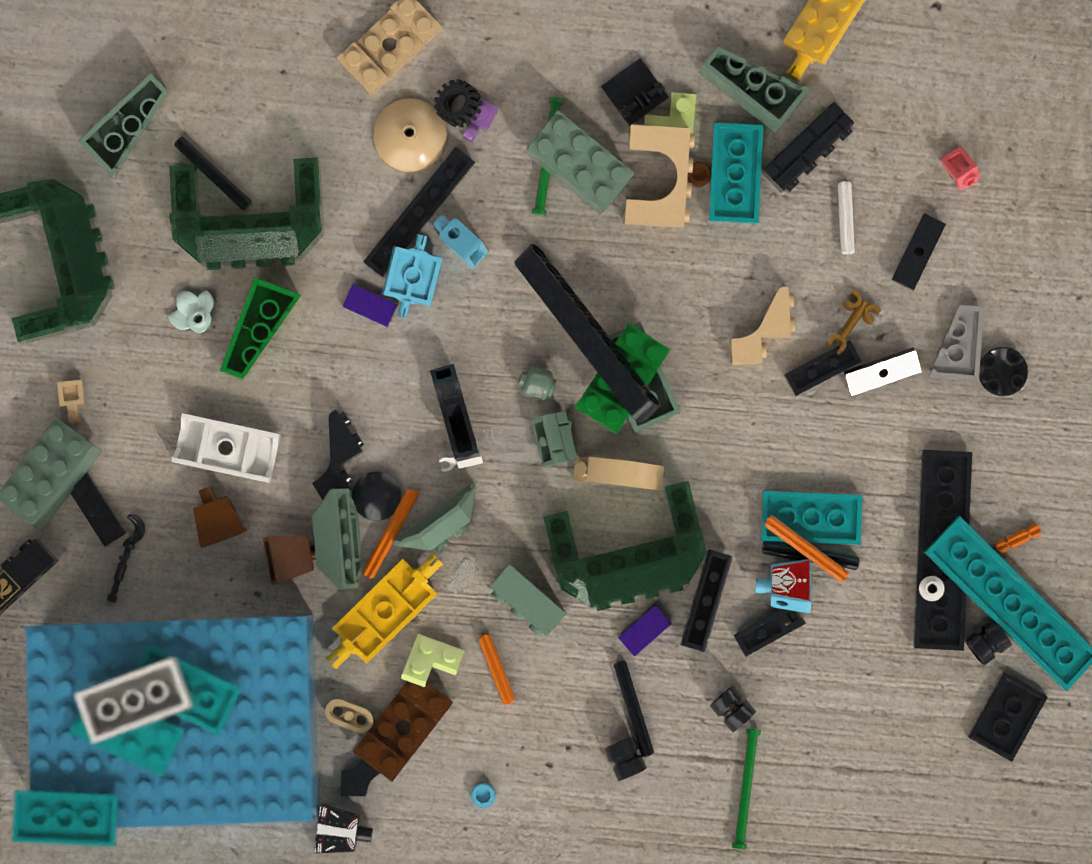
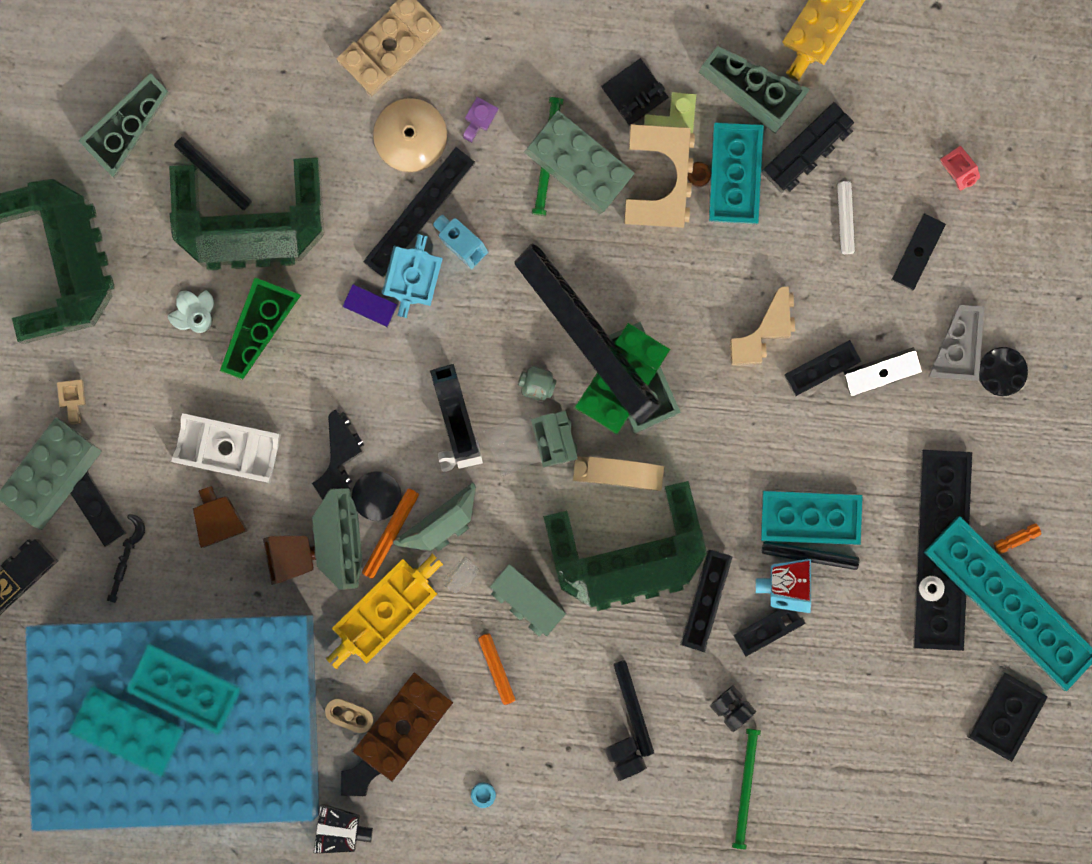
teal plate [12,790,119,847] -> none
white brick [75,657,194,743] -> none
yellowish green plate [401,634,465,687] -> none
black tyre [434,79,482,128] -> none
dark purple tile [618,605,671,657] -> none
orange axle [764,515,849,582] -> none
pearl gold bar [826,290,881,354] -> none
black wheel [965,620,1012,666] -> none

